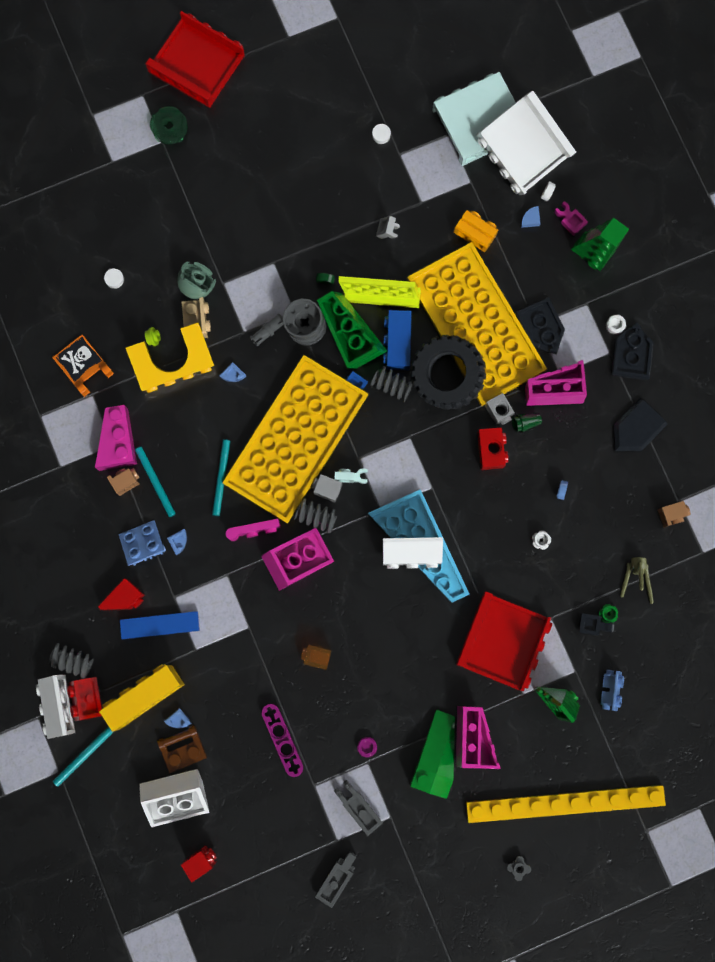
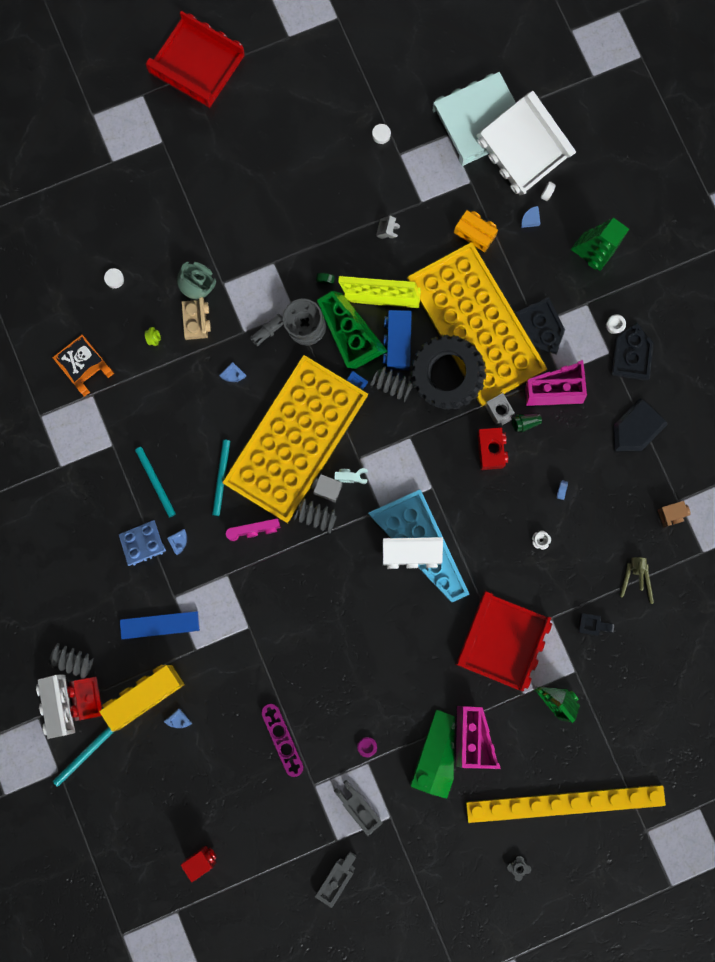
dark pink wedge [95,405,137,471] -> none
red slope [98,578,145,610] -> none
medium nougat brick [107,468,140,496] -> none
yellow arch [126,322,214,393] -> none
white slope [140,769,209,827] -> none
clear green plate [150,106,188,144] -> none
reddish brown plate [157,725,207,773] -> none
dark pink slope [261,528,334,591] -> none
clear orange brick [301,645,331,670] -> none
dark pink plate [554,202,588,236] -> none
green plate [599,604,618,623] -> none
medium blue hinge [600,670,624,711] -> none

